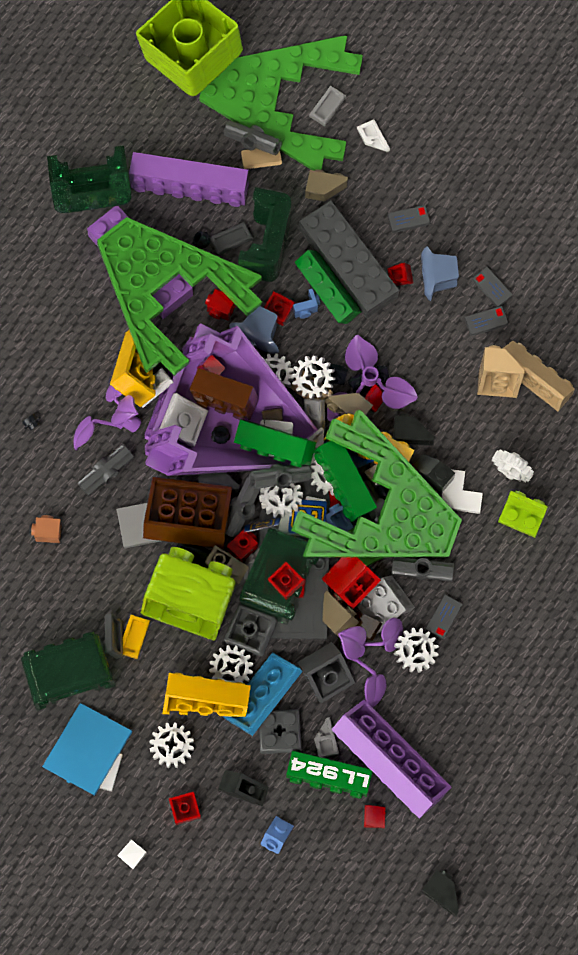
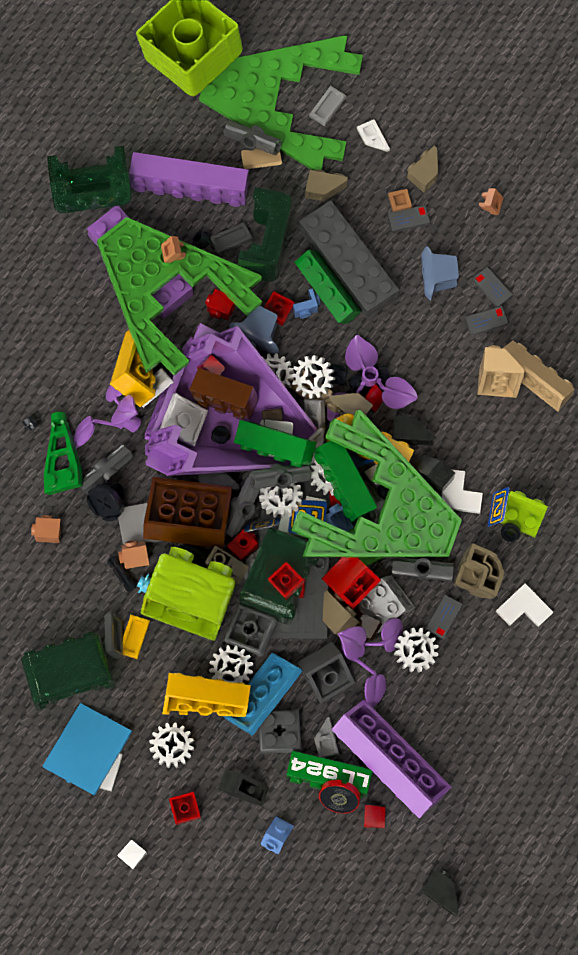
red slope [387,262,413,286] -> none
white gear [492,450,534,483] -> none
none -> green plate [44,412,83,495]
none -> black tile [87,483,125,521]
none -> black axle [107,556,137,592]
none -> nougat brick [118,540,149,569]
none -> medium azure plate [137,573,151,593]
none -> nougat tile [161,236,186,263]
none -> tile [319,780,361,814]
none -> medium nougat plate [388,189,412,212]
none -> dark tan slope [407,146,438,193]
none -> dark tan brick [453,544,504,599]
none -> nougat tile [479,188,504,215]
none -> sticker [487,487,509,527]
none -> white tile [496,584,553,627]
none -> black plate [501,523,521,542]

